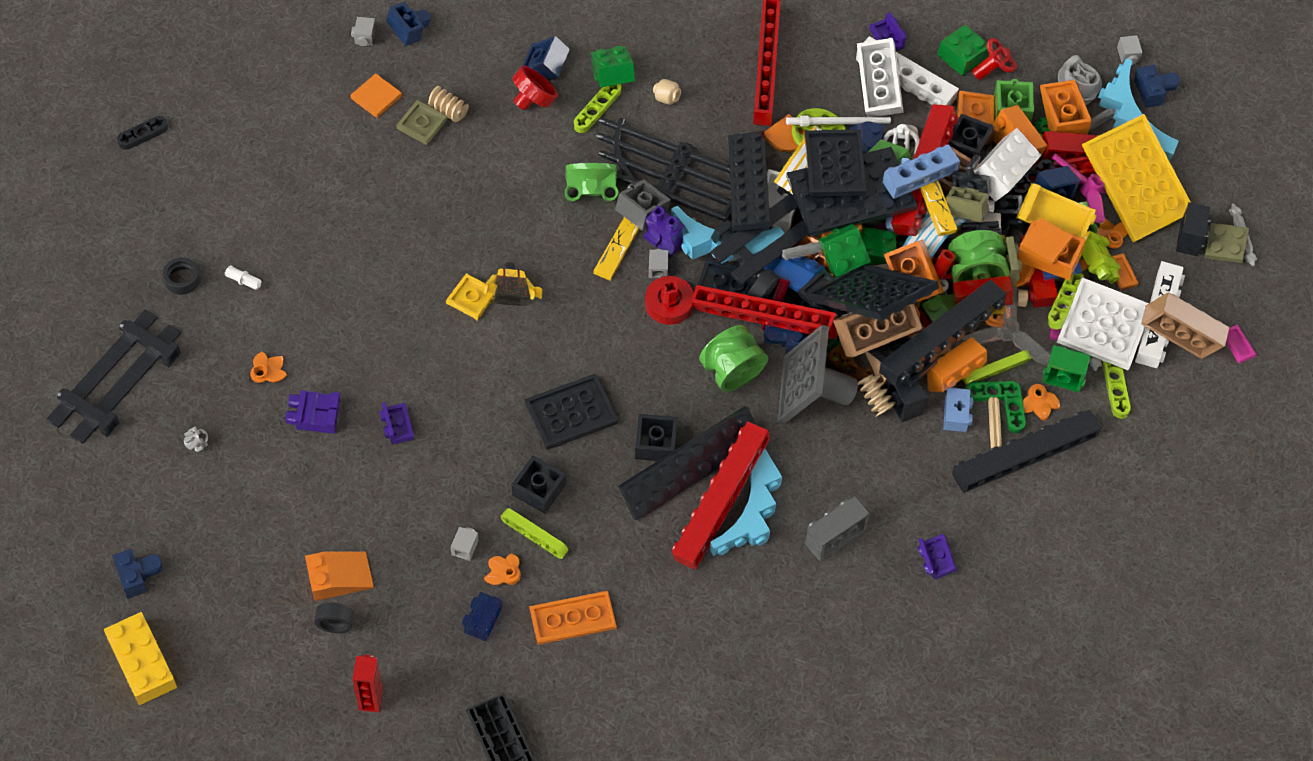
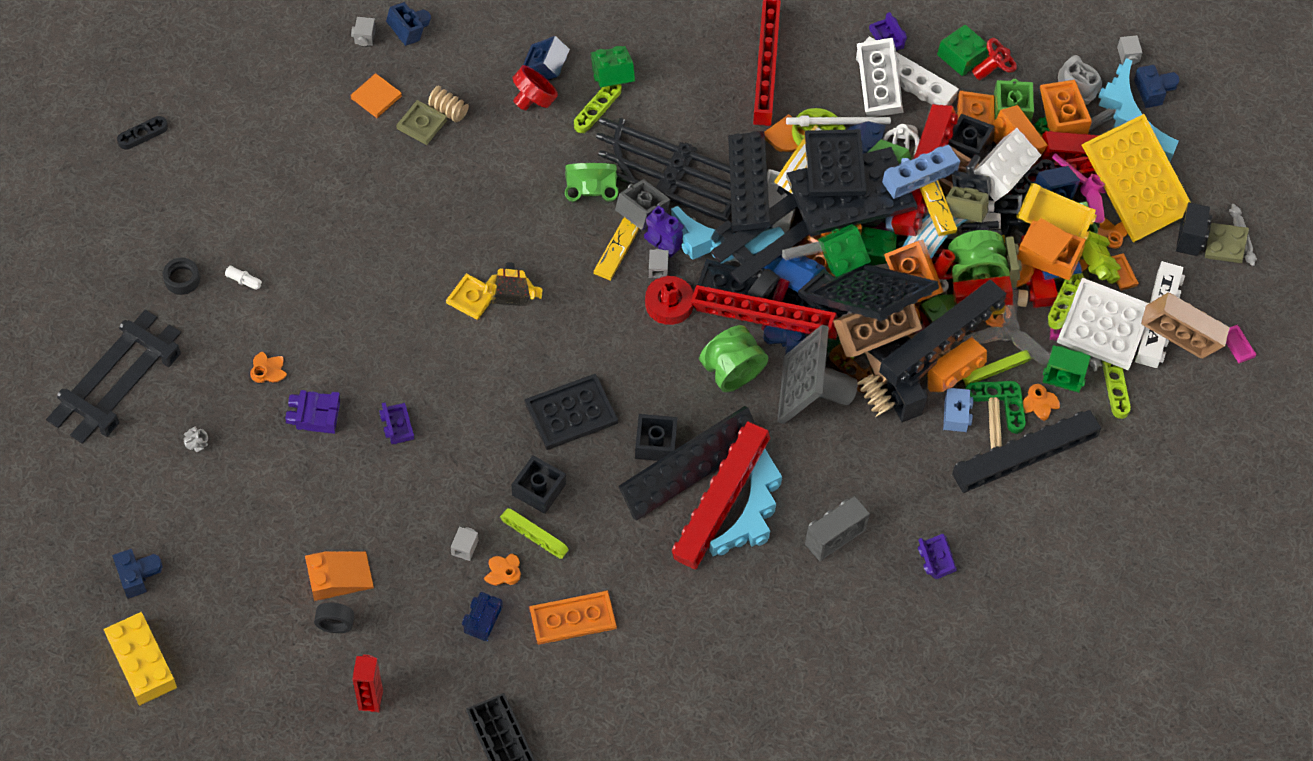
tan head [653,79,681,105] -> none

